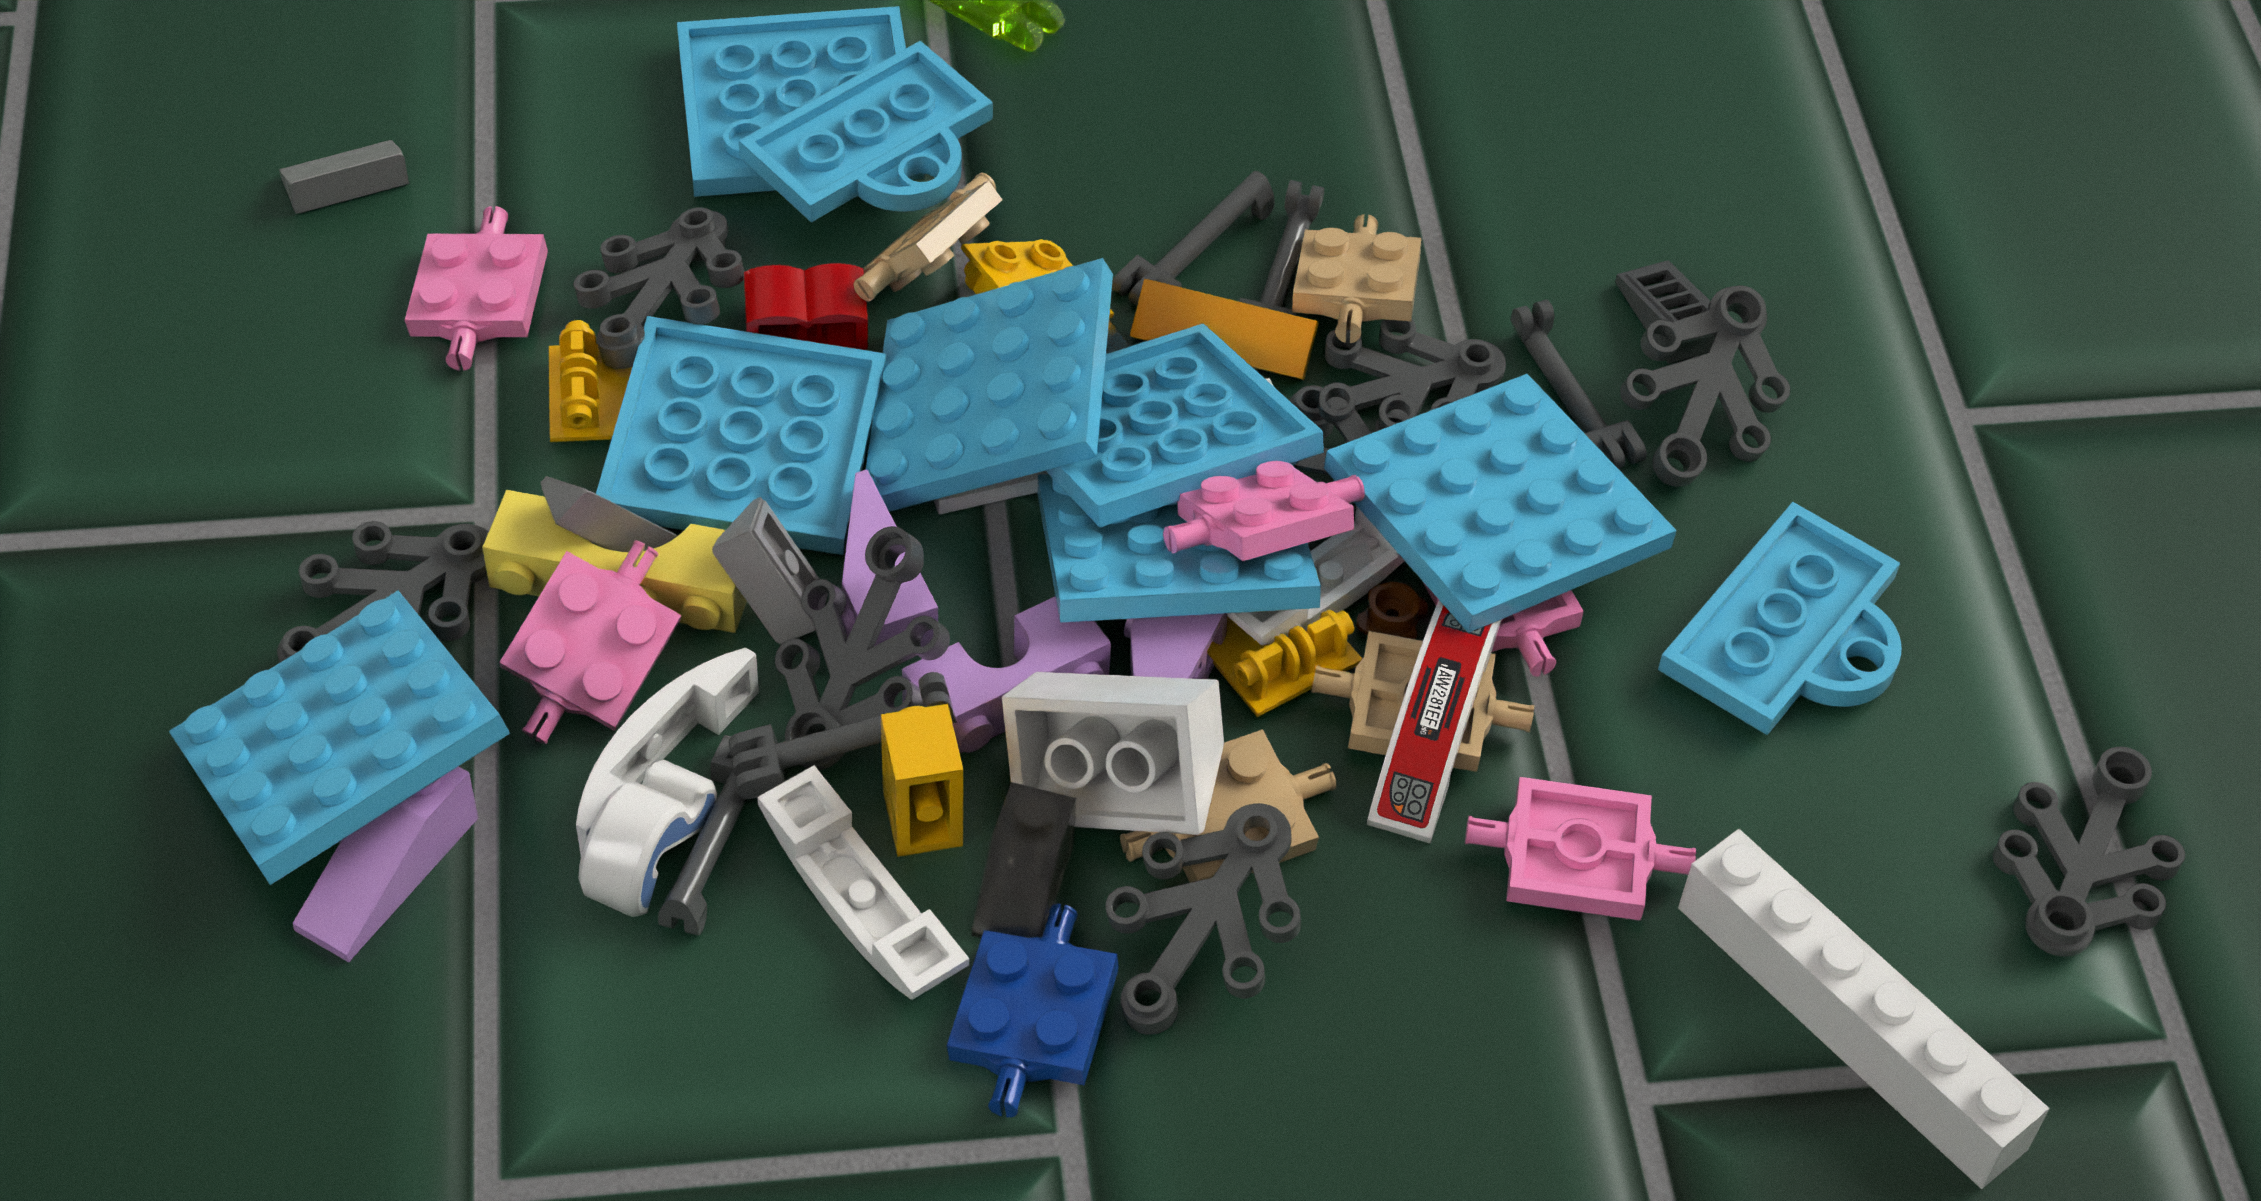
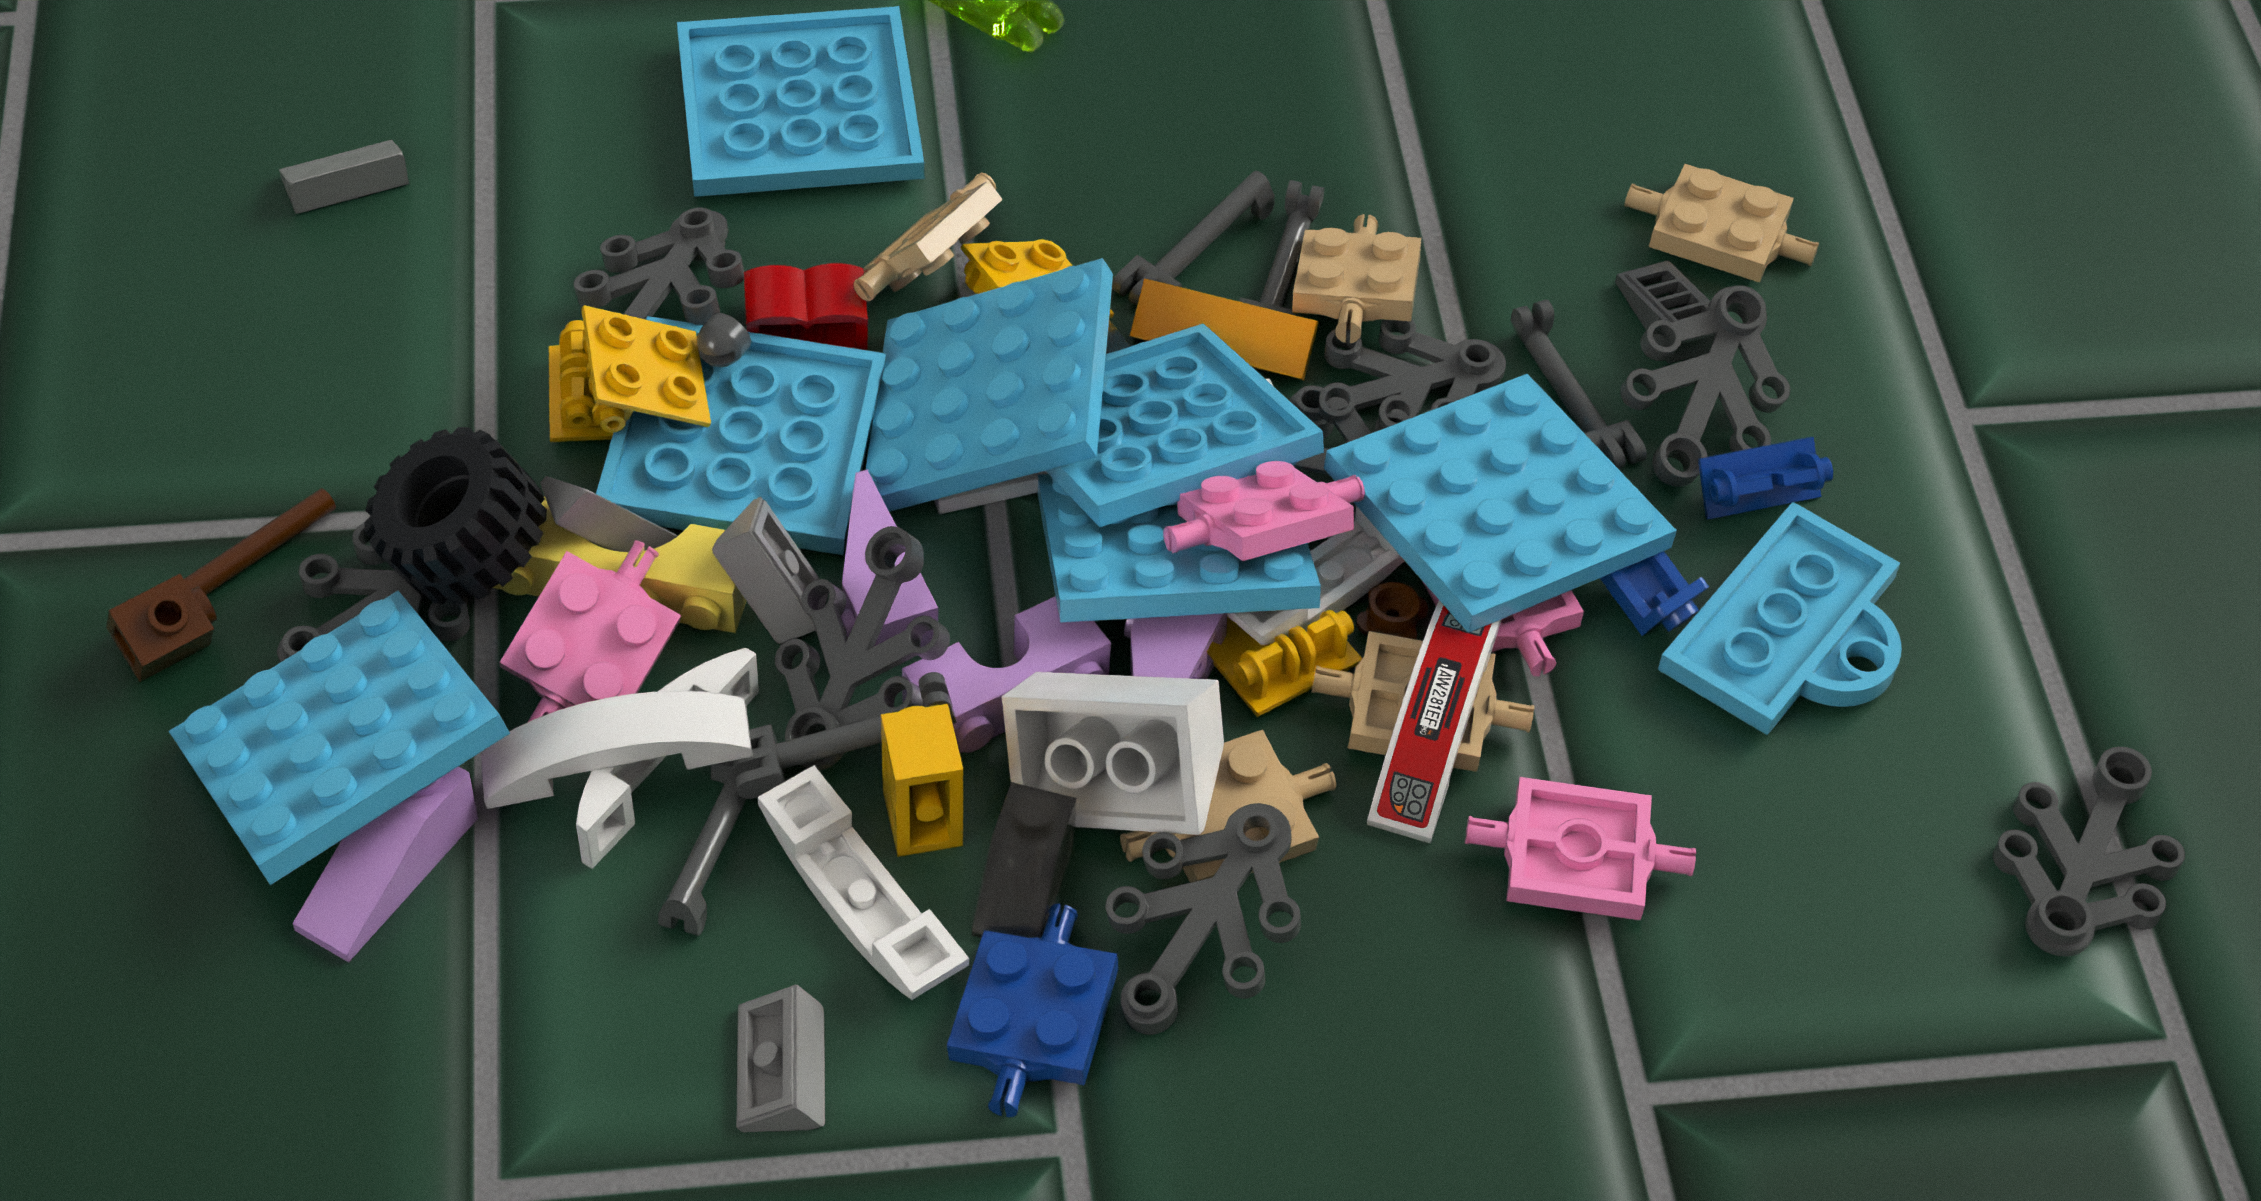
bright pink plate [405,206,548,371] -> none
white animal [578,760,717,917] -> none
medium azure plate [739,41,993,222] -> none
white brick [1678,829,2050,1189] -> none
none -> reddish brown brick [106,574,217,682]
none -> reddish brown bar [184,488,336,595]
none -> black tyre [364,427,547,605]
none -> white slope [481,691,753,809]
none -> yellow hinge [581,305,711,433]
none -> dark grey hinge [697,313,751,367]
none -> light grey slope [736,984,825,1132]
none -> blue bracket [1600,551,1709,636]
none -> tan plate [1624,164,1819,283]
none -> blue hinge [1698,437,1833,519]

